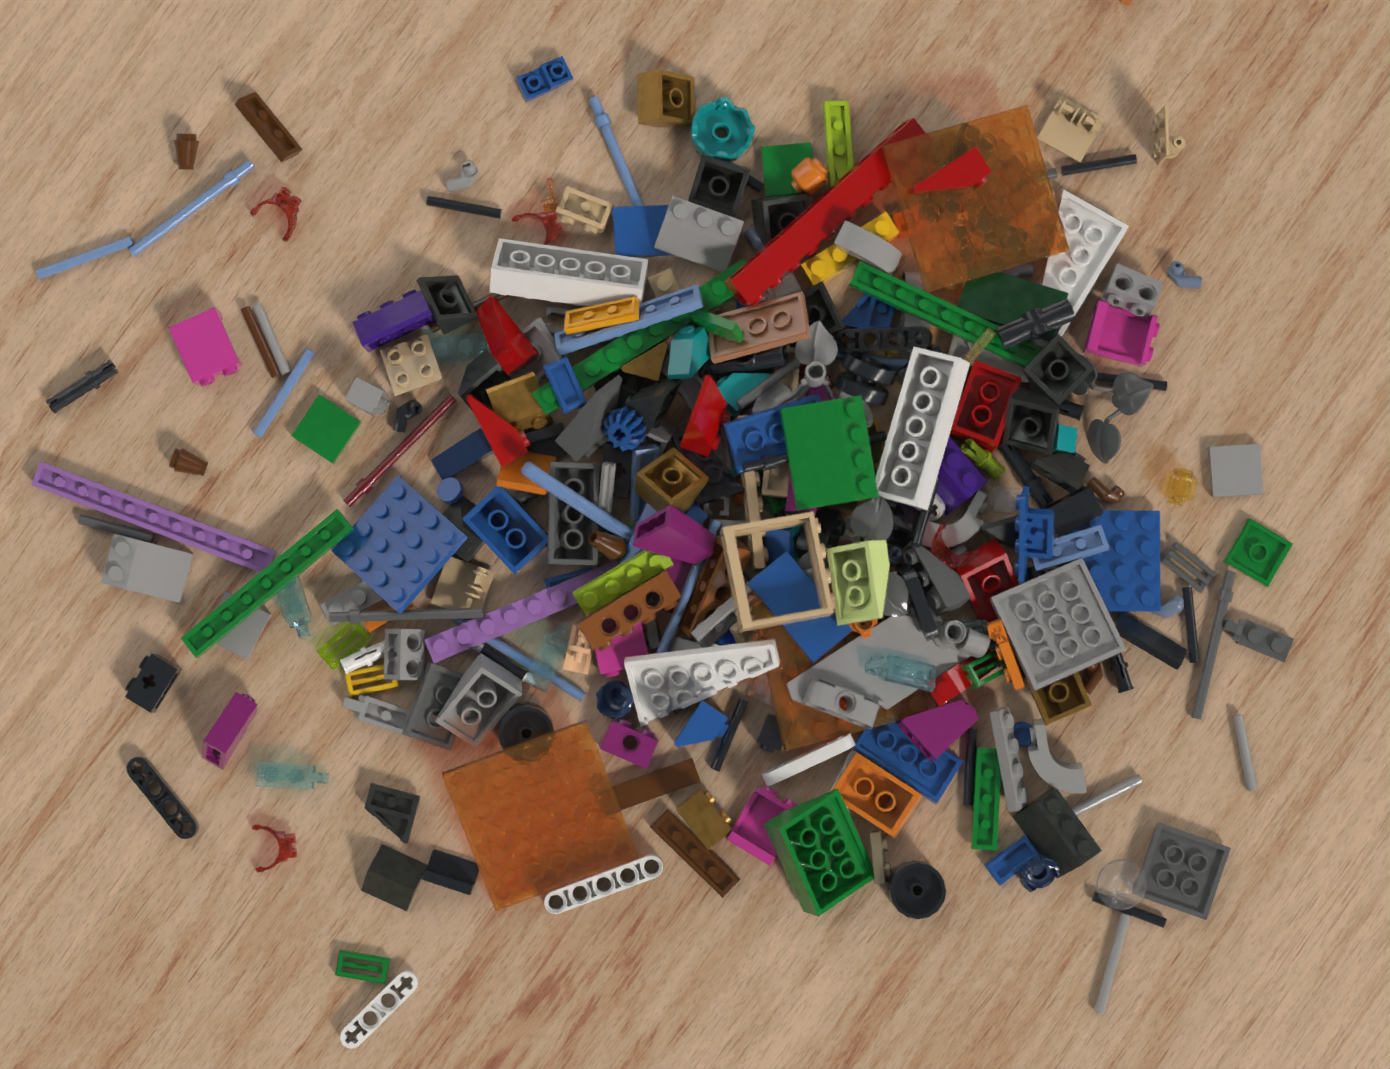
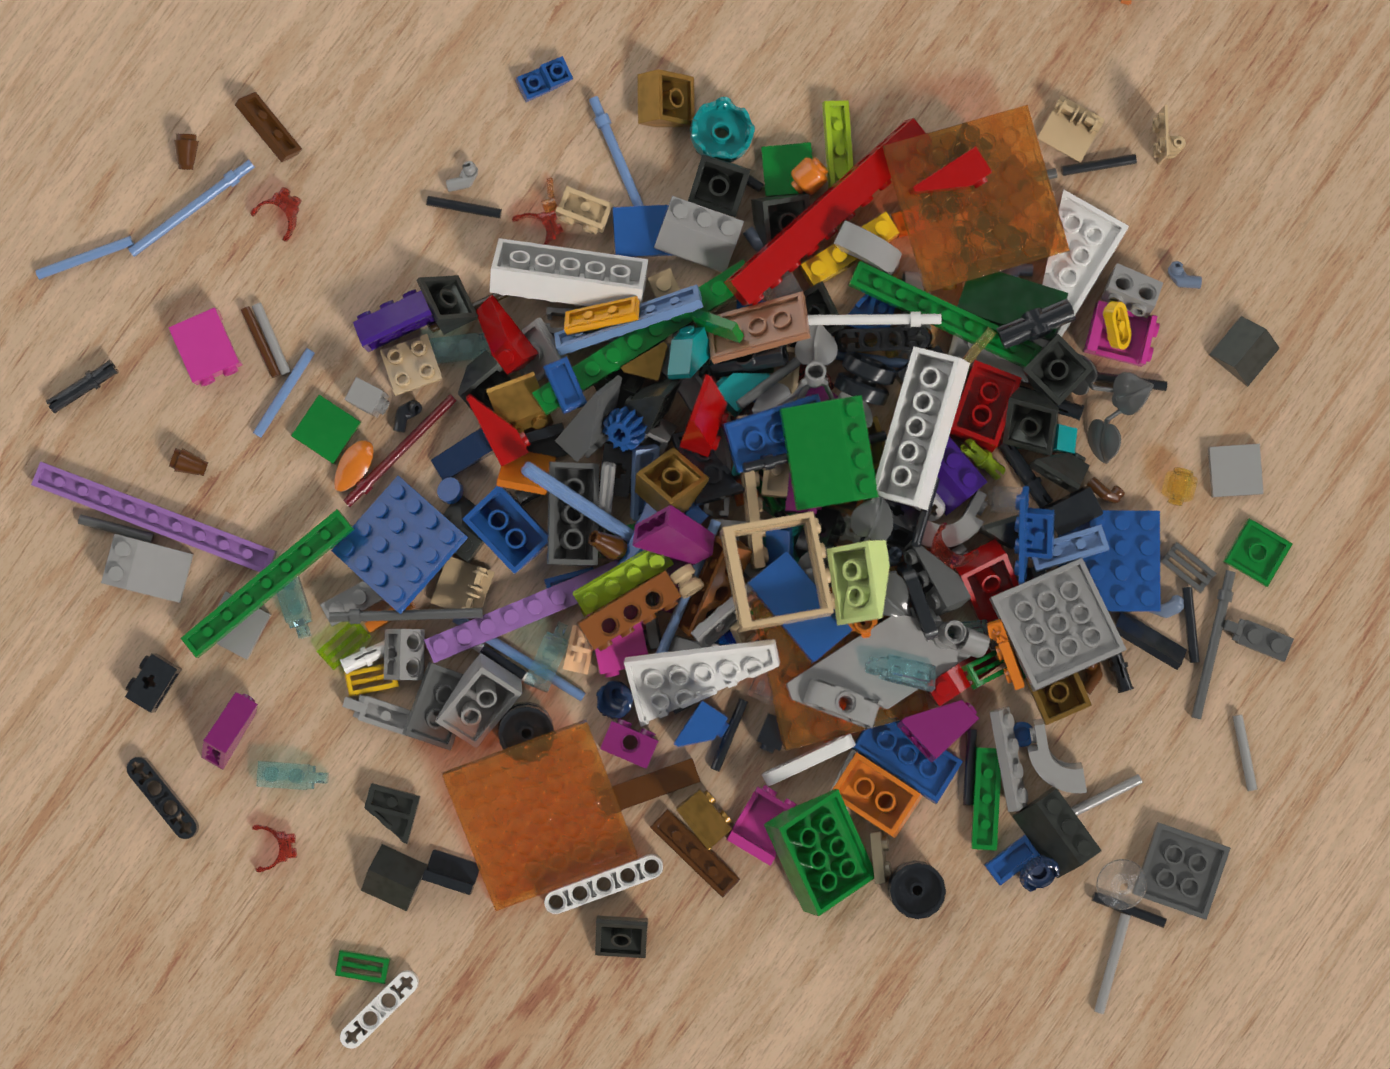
none -> orange arm [334,441,374,492]
none -> pearl dark grey slope [595,915,648,958]
none -> tan wheel [670,564,705,599]
none -> white bar [808,312,941,327]
none -> yellow plate [1103,301,1131,349]
none -> pearl dark grey slope [1209,316,1280,387]

